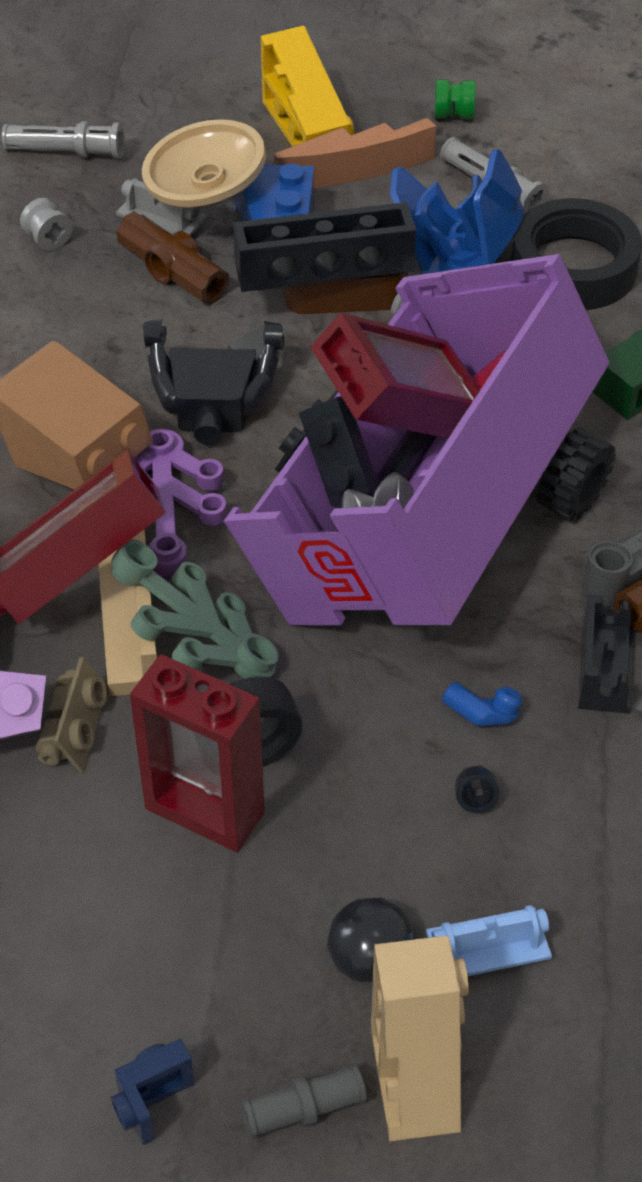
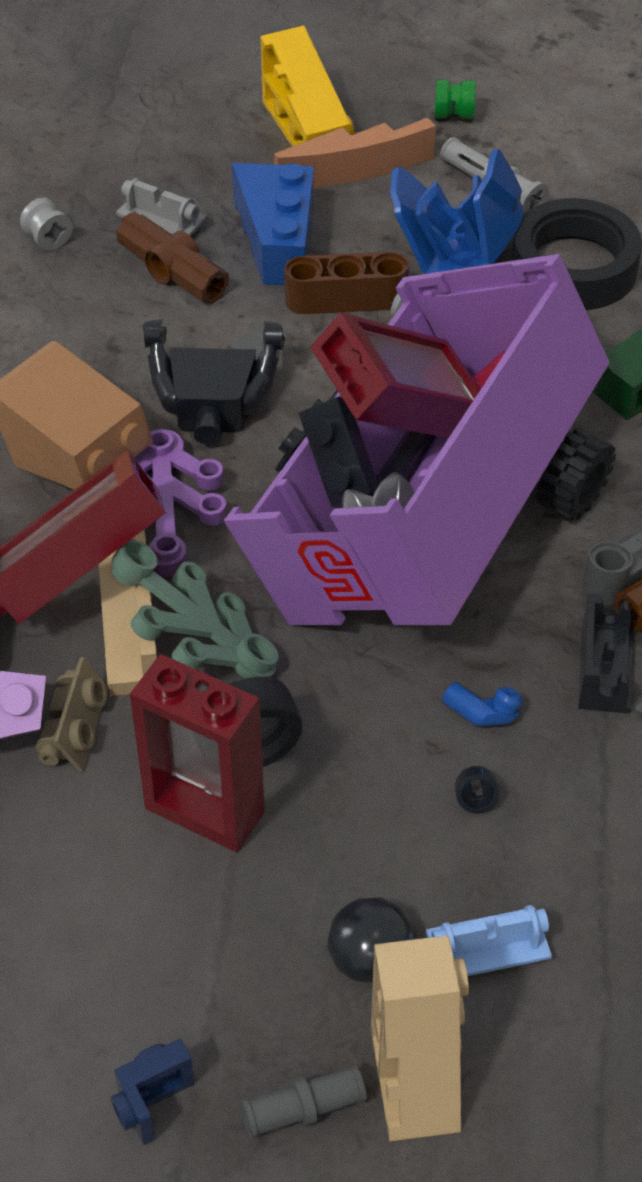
light grey pin [1,121,125,159] -> none
tan dish [142,119,266,208] -> none
black brick [233,202,416,292] -> none

